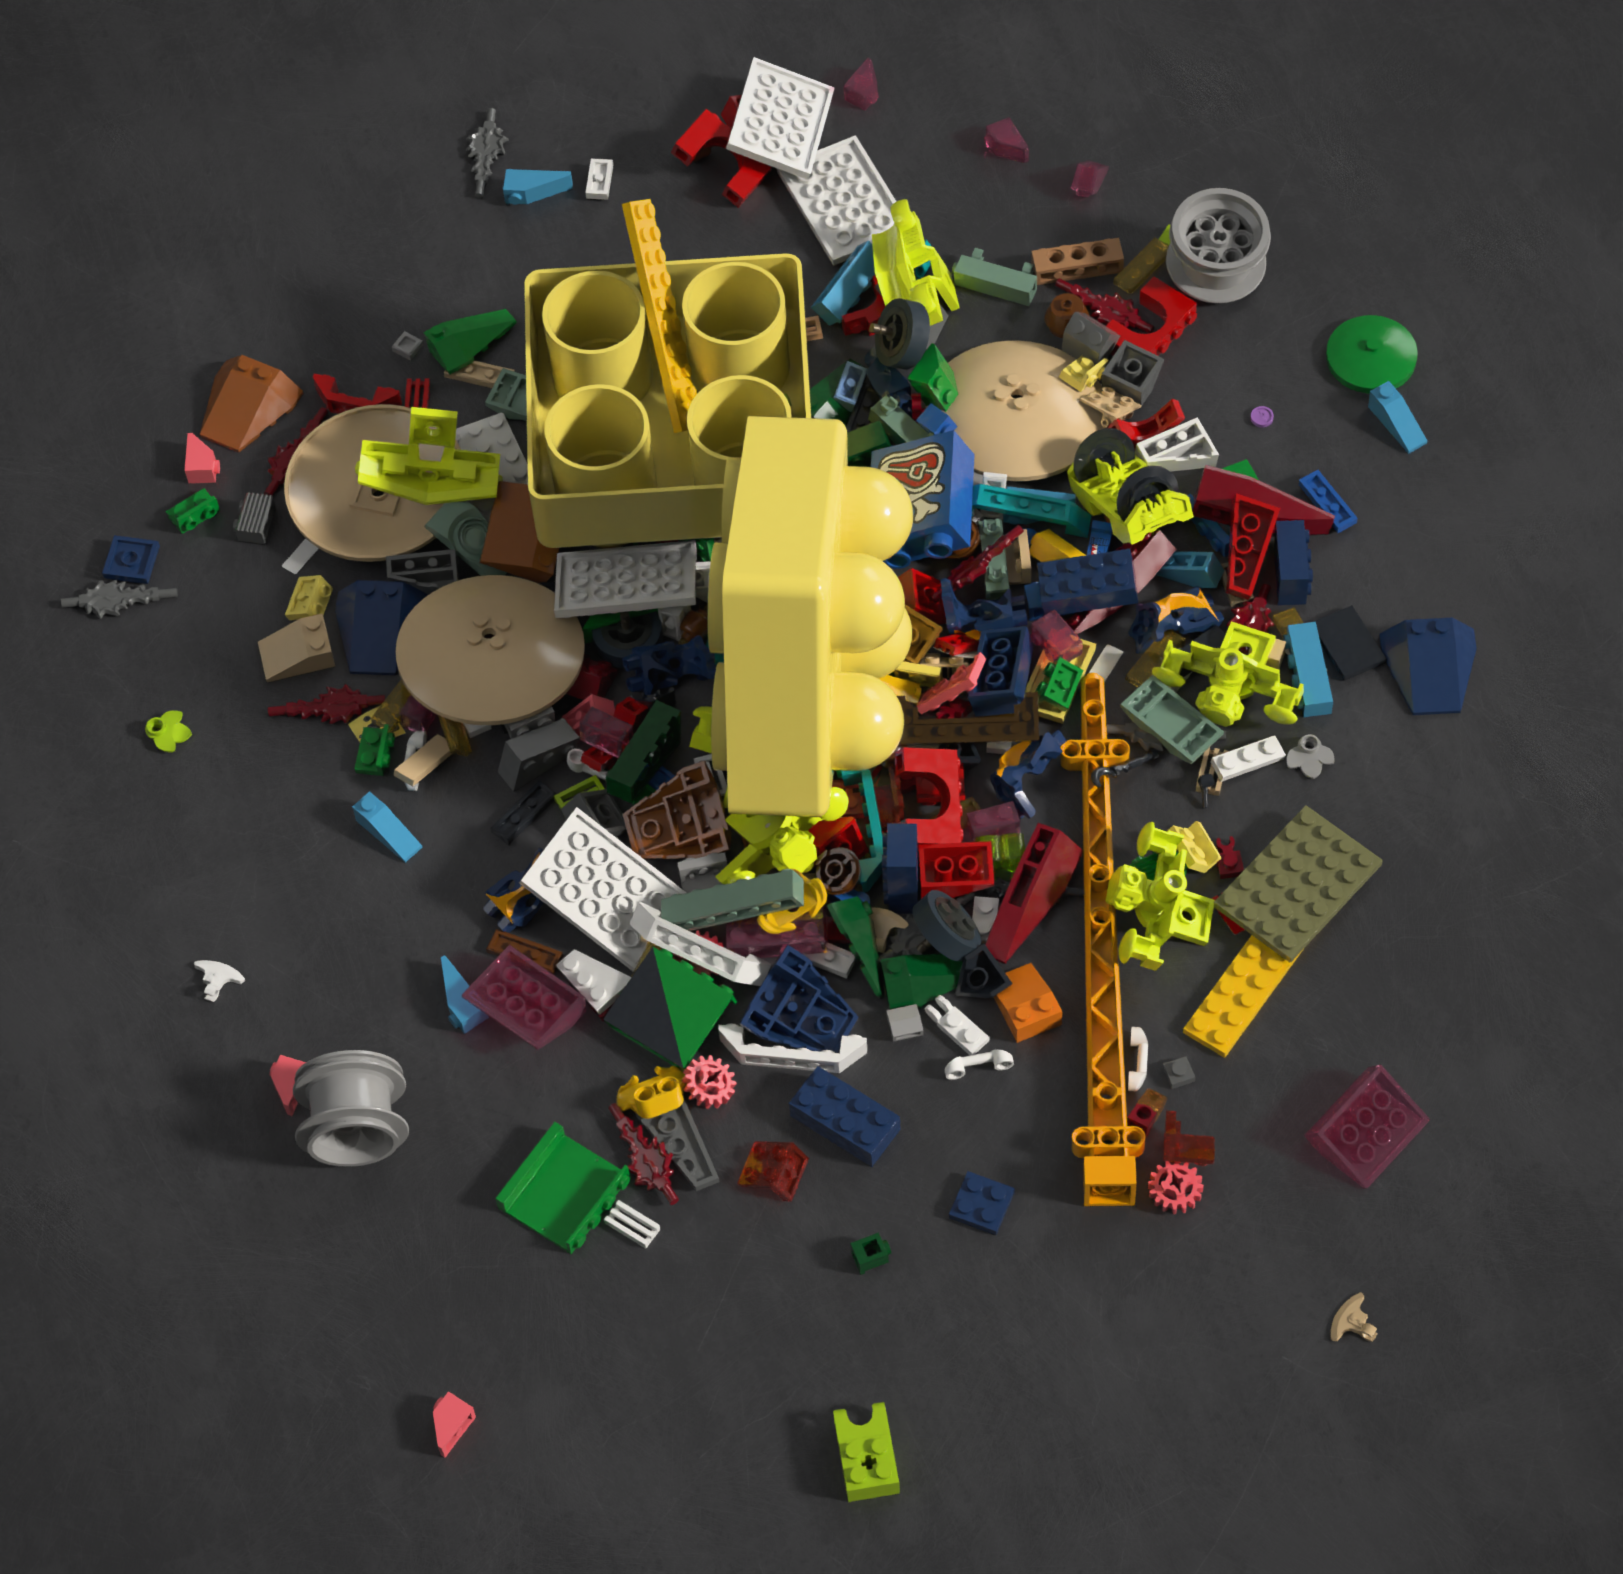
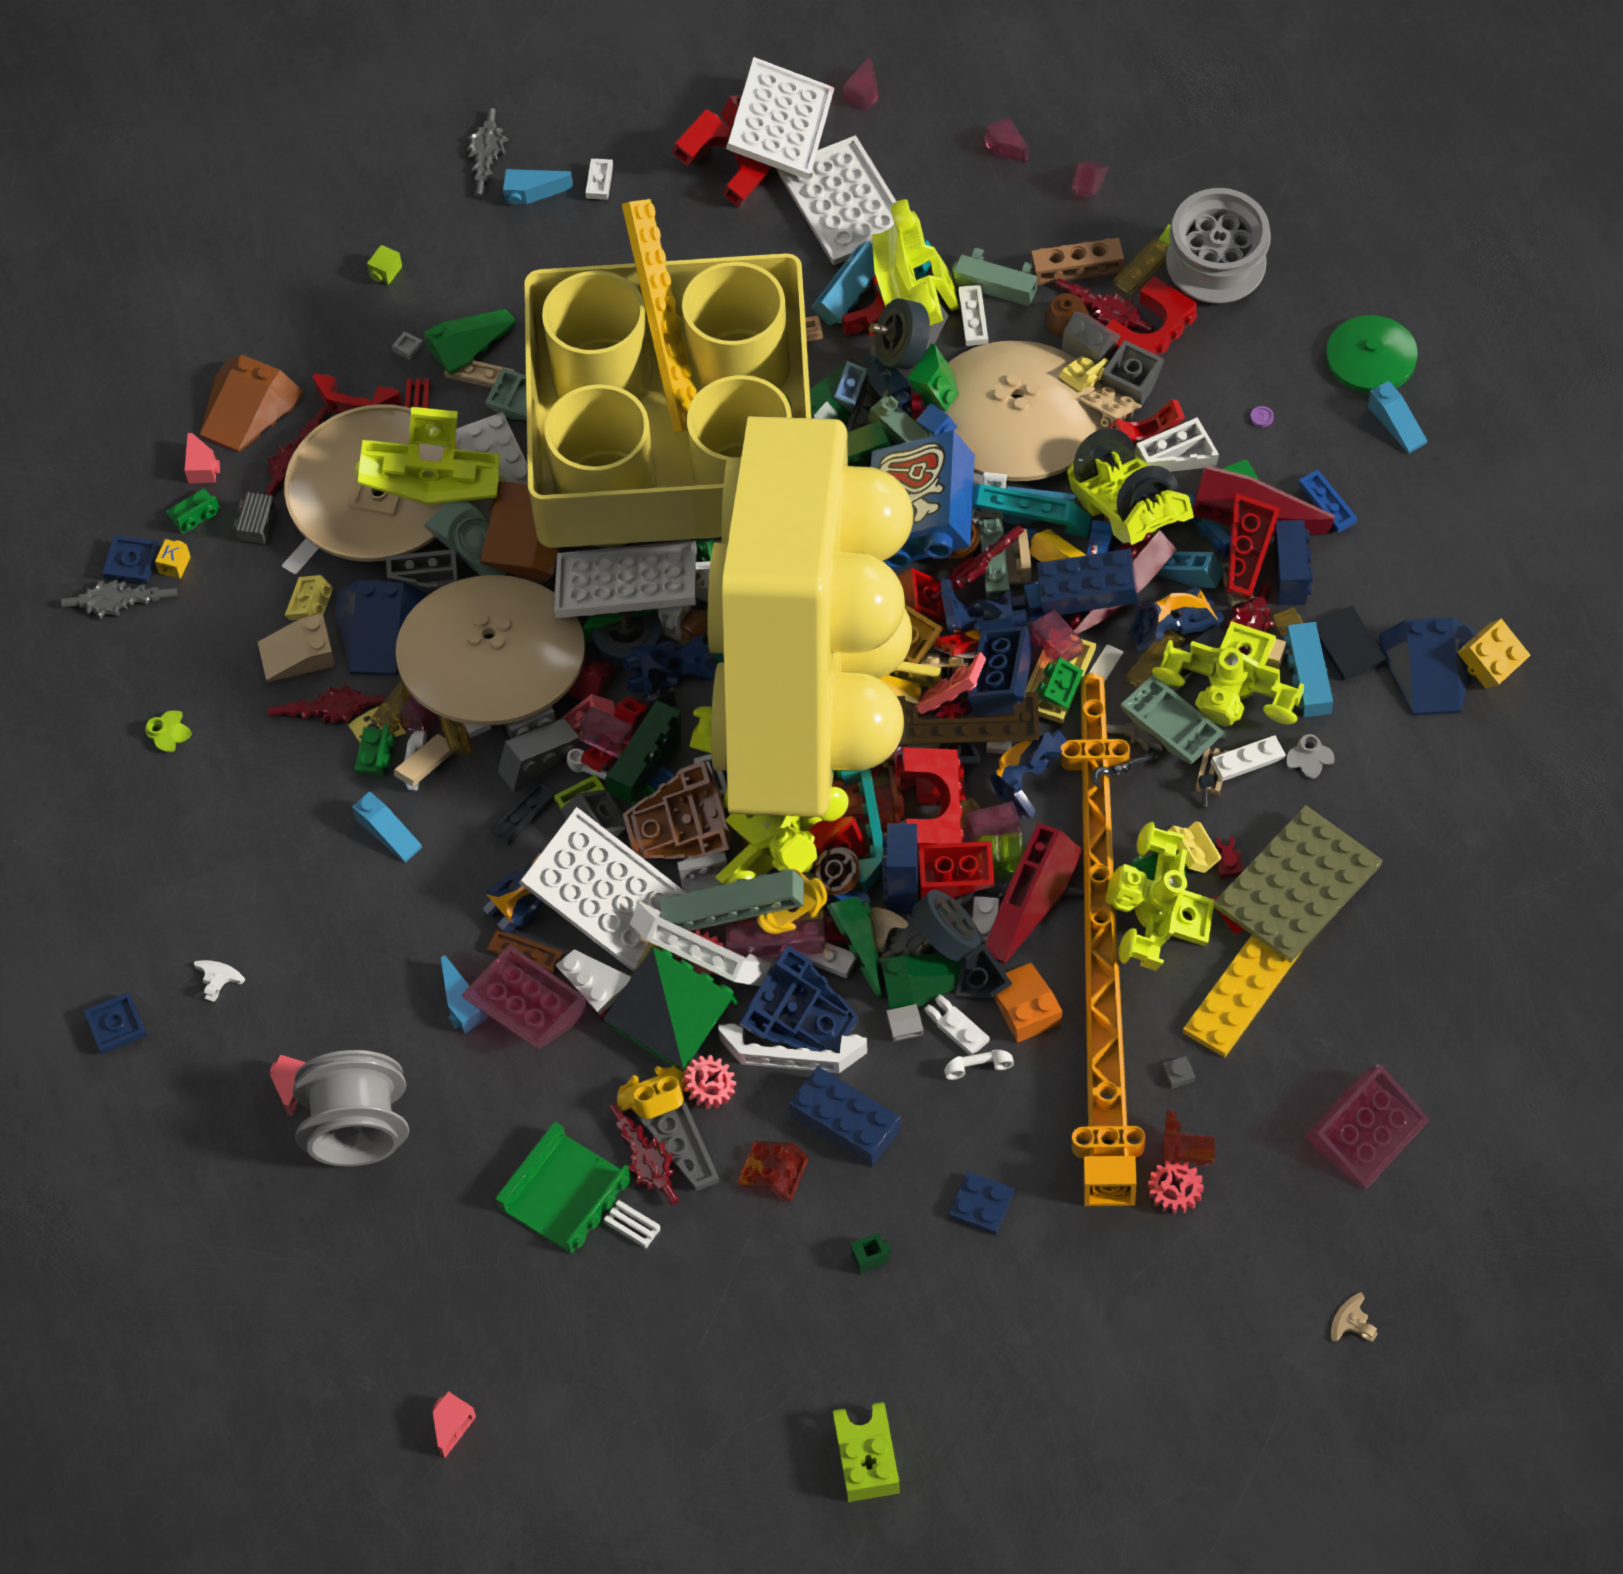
leg [1127,1088,1167,1140] -> none
white bar [1128,1027,1148,1092] -> none
none -> dark blue plate [83,992,147,1054]
none -> yellow brick [155,539,190,579]
none -> lime brick [367,245,402,285]
none -> white plate [958,285,988,346]
none -> yellow brick [1457,619,1530,689]

